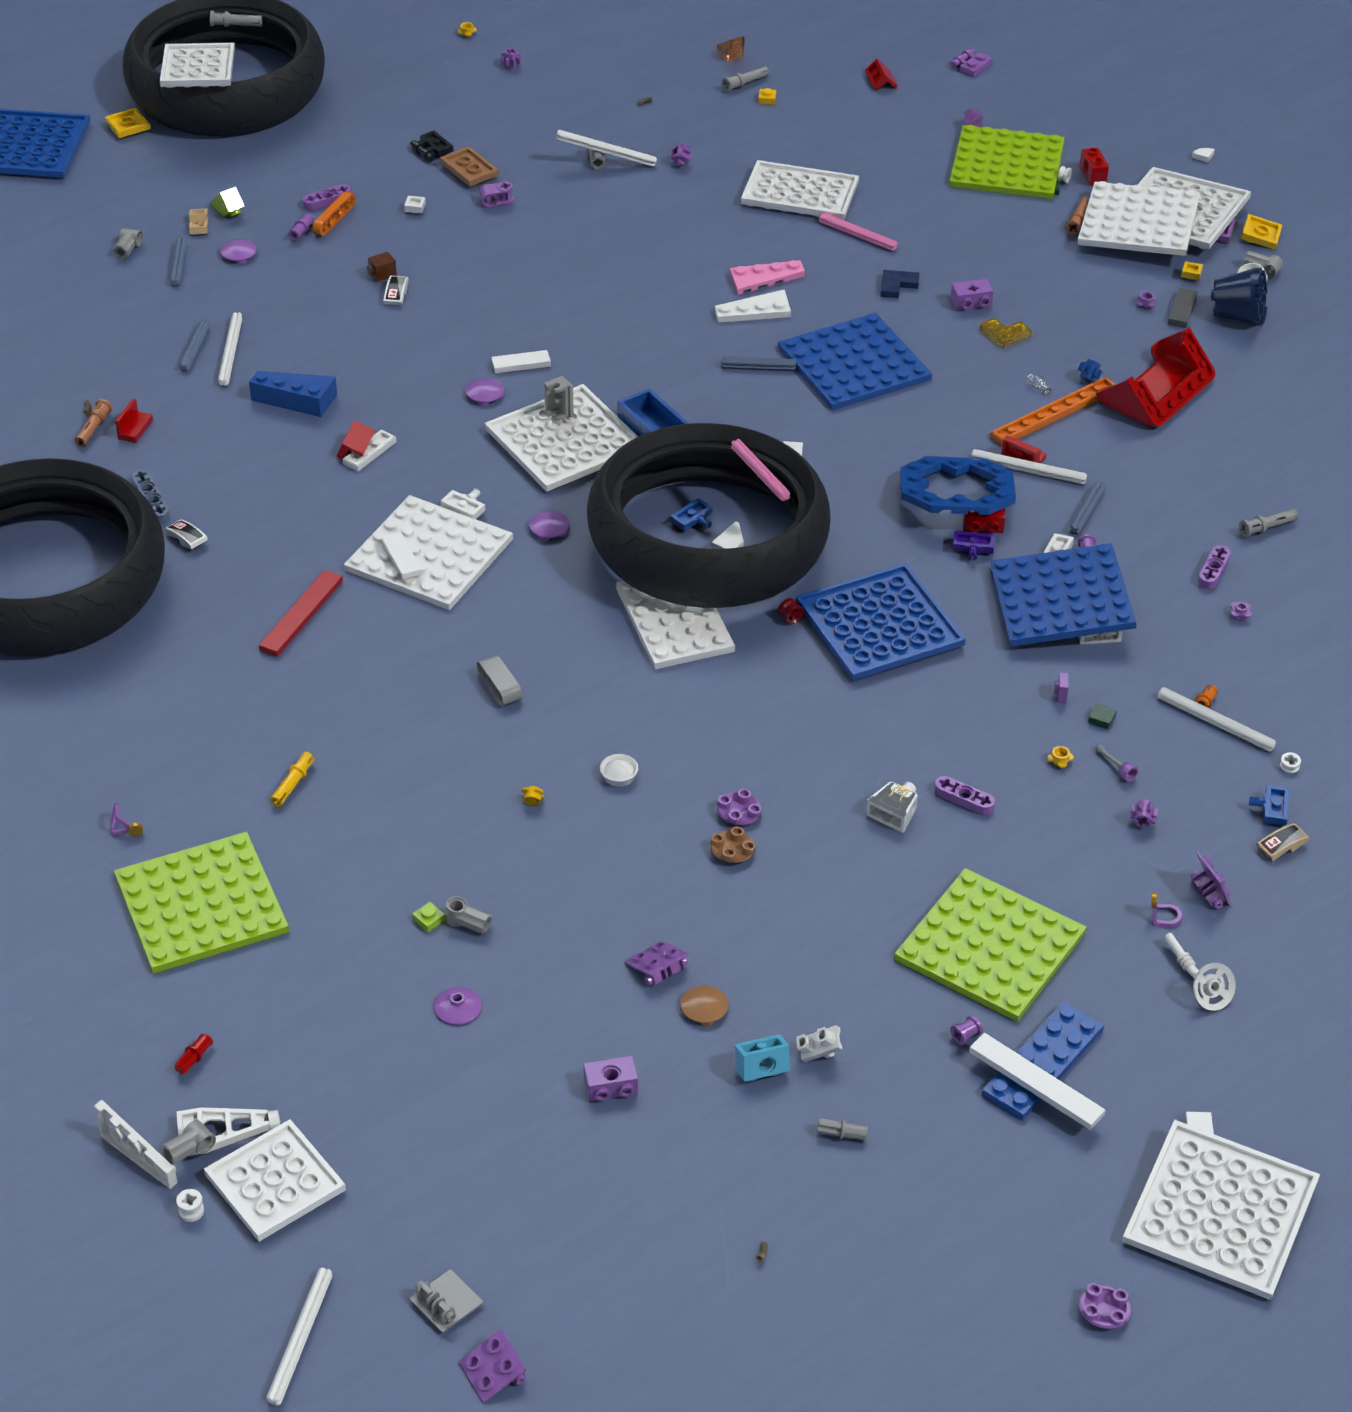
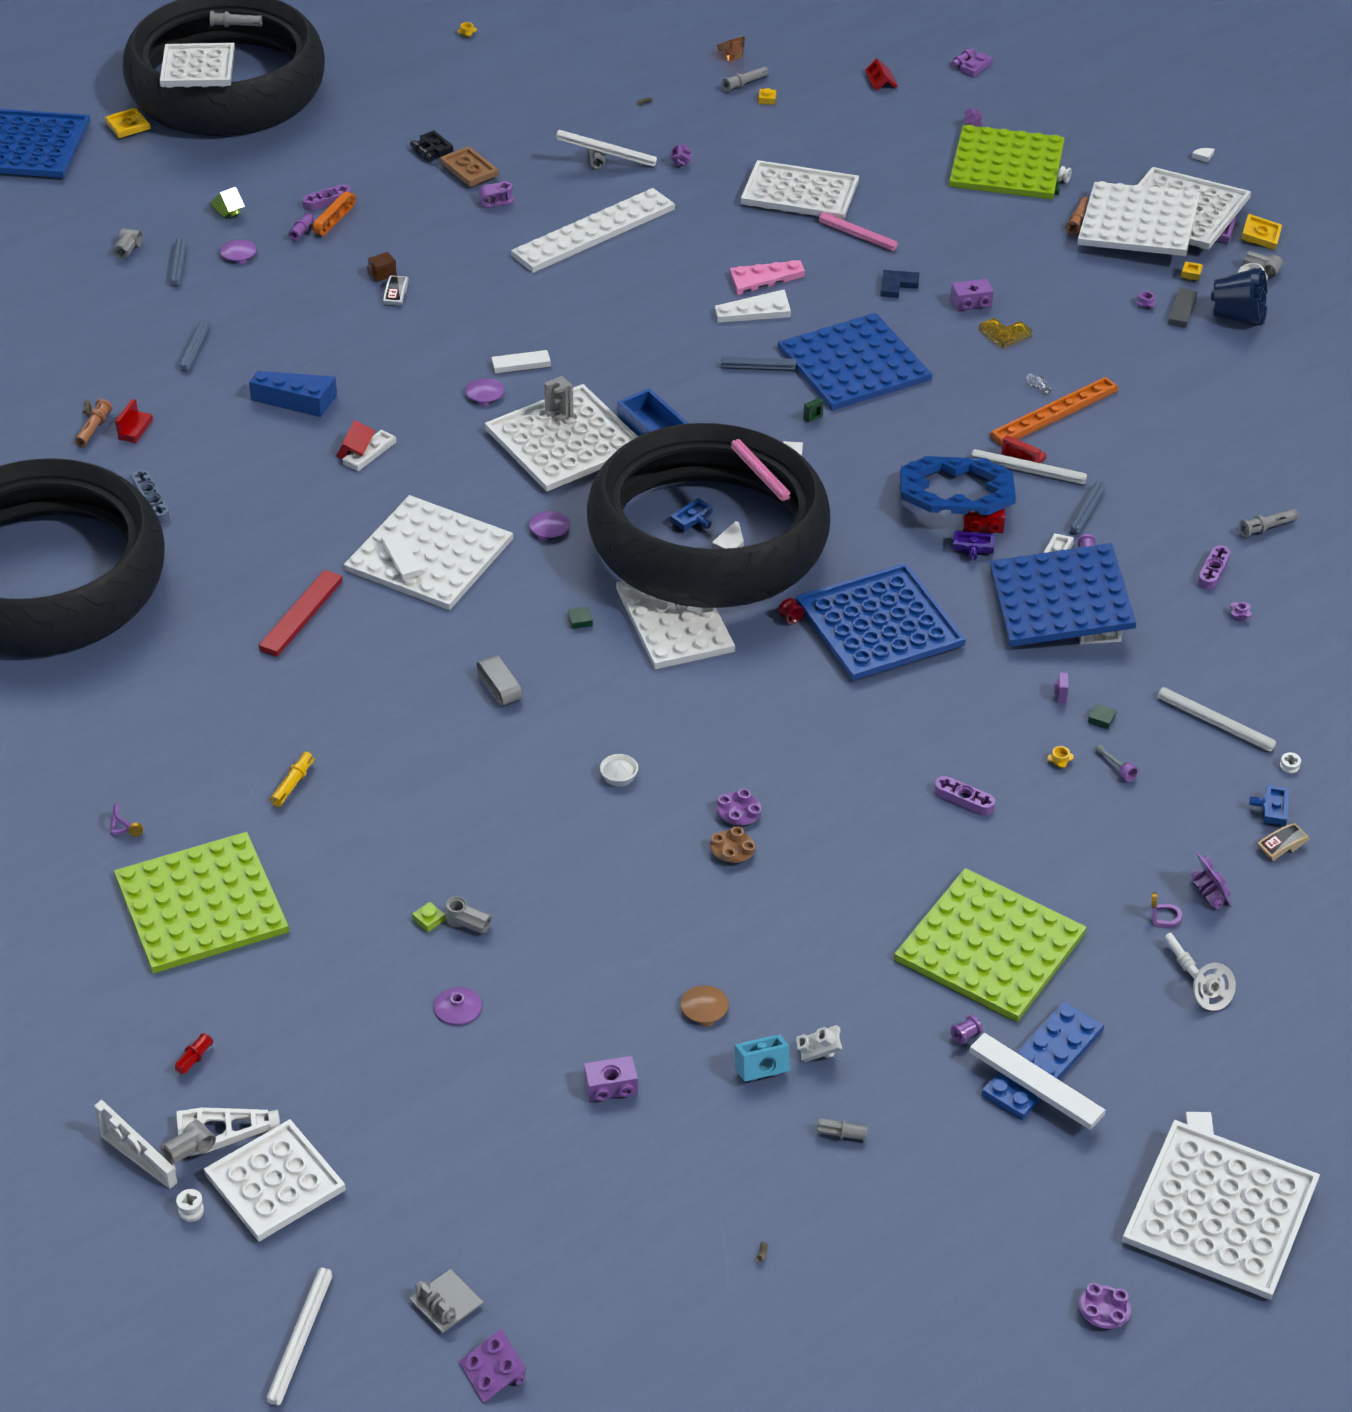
slope [165,519,208,549] -> none
tan slope [189,208,208,235] -> none
white axle [218,312,242,386] -> none
white plate [404,196,426,213] -> none
white plate [441,488,485,519] -> none
medium lavender gear [501,48,521,69] -> none
yellow plate [521,786,544,805] -> none
medium lavender hinge [625,941,689,986] -> none
torso [866,782,918,833] -> none
blue gear [1078,359,1103,382] -> none
red brick [1079,147,1109,186] -> none
red windscreen [1096,327,1215,428] -> none
medium lavender gear [1130,800,1158,828] -> none
orange pin [1195,685,1218,708] -> none
none -> white plate [511,188,675,273]
none -> tile [568,607,593,629]
none -> dark green tile [803,398,824,423]

